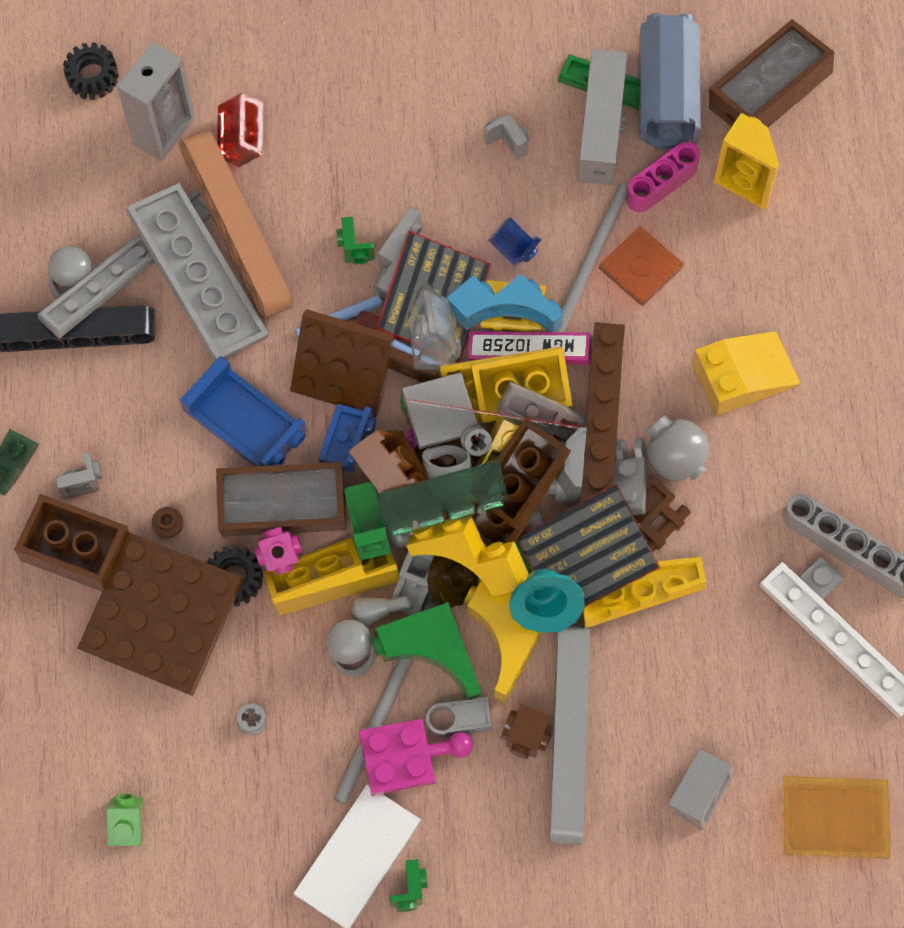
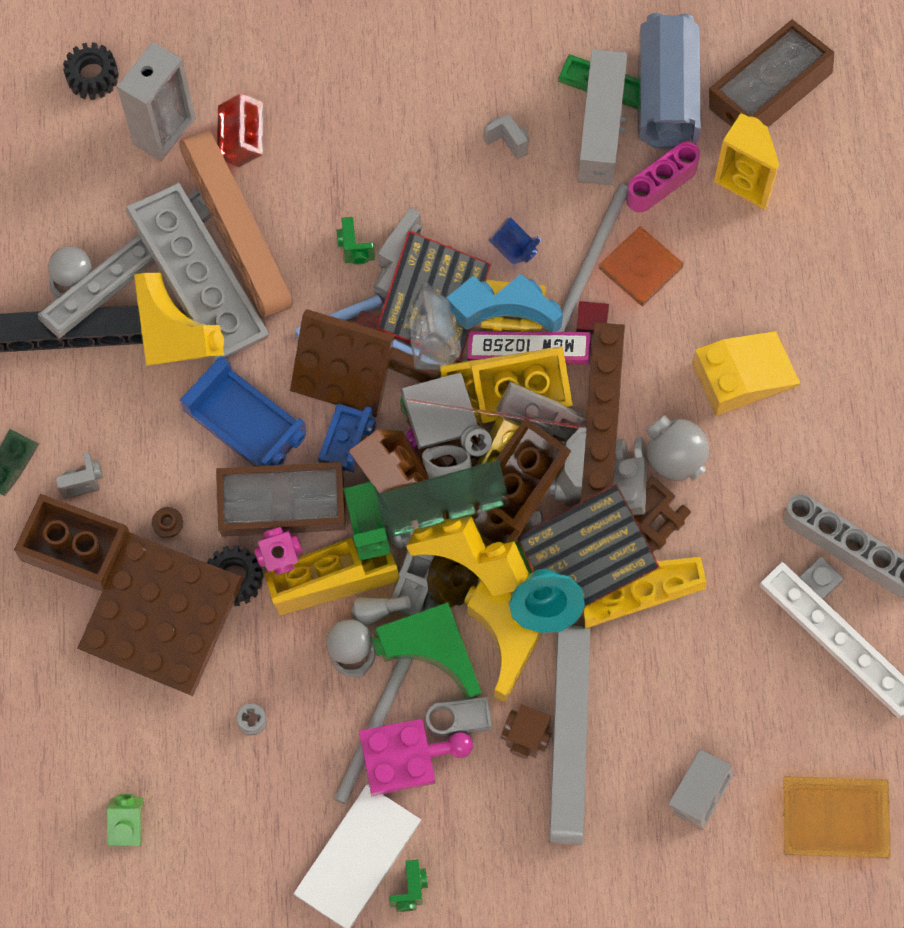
none -> yellow arch [134,273,224,366]
none -> dark red tile [576,301,609,334]

